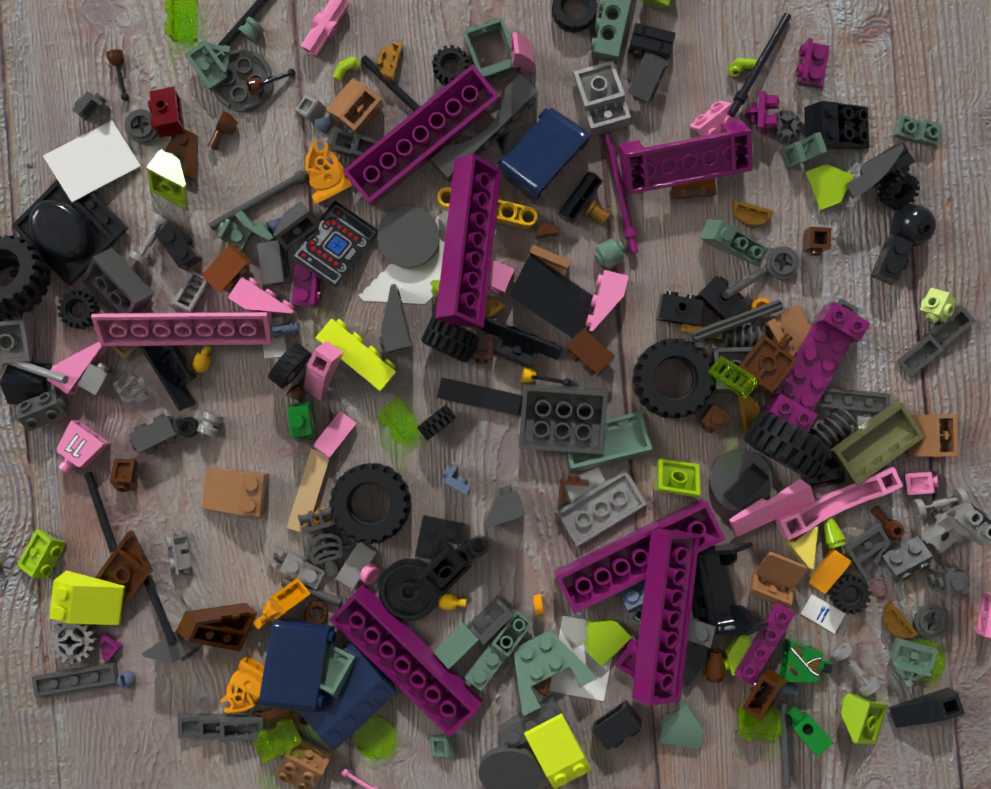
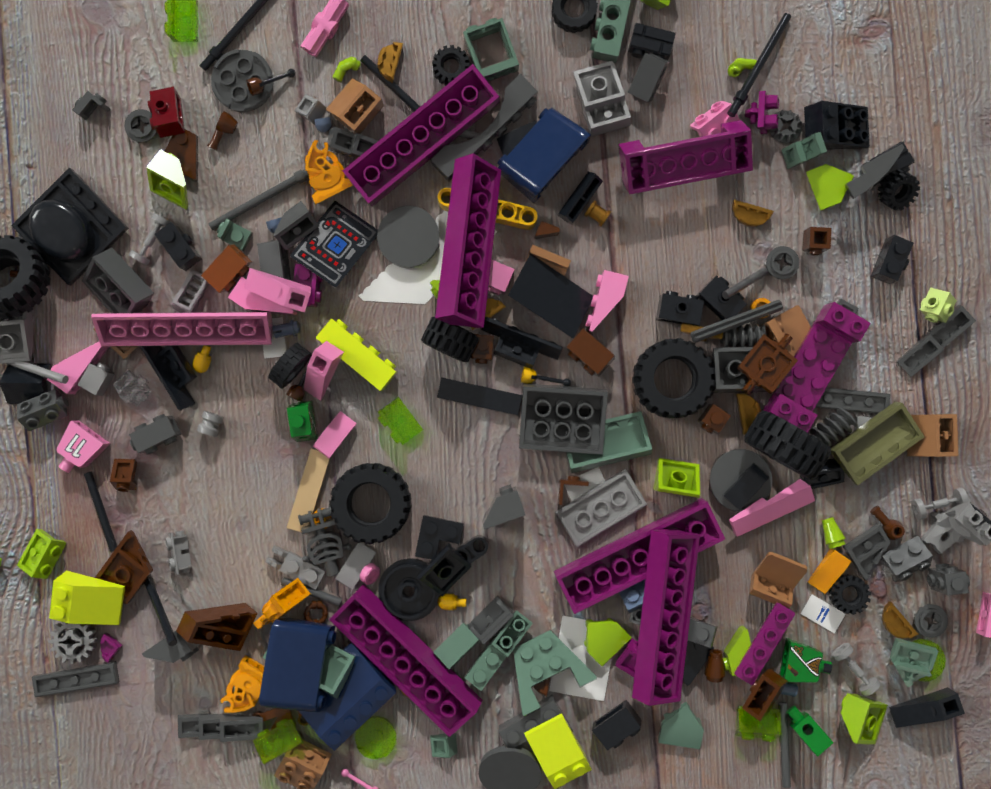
white sticker [43,120,141,202] -> none
black tyre [57,290,100,329] -> none
hinge [106,49,129,101] -> none
sand blue hinge [117,670,136,689] -> none
black plate [179,417,199,438] -> none
sand green slope [184,41,231,91] -> none
medium nougat slope [202,467,269,517] -> none
sand green slope [235,210,276,242] -> none
sand green wheel [238,16,265,44] -> none
dark grey slope [378,284,413,353] -> none
black tyre [417,405,457,441] -> none
sand blue bracket [442,464,470,494] -> none
bright pink slope [510,32,536,73] -> none
light orange tile [533,594,545,616] -> none
sand green head [594,238,626,269] -> none
magenta bar [603,132,639,254] -> none
reddish brown slope [671,178,717,199] -> none
black windscreen [692,543,769,635] -> none
sand green slope [699,219,767,266] -> none
clear neon green slope [708,356,757,399] -> none
bright pink arch [774,466,903,540] -> none
light yellow slope [786,526,818,569] -> none
magenta bracket [795,38,830,88] -> none
black cylinder [891,204,936,246] -> none
sand green slope [893,115,943,146] -> none
bright pink bracket [905,470,939,495] -> none
none -> bright pink slope [244,268,311,313]

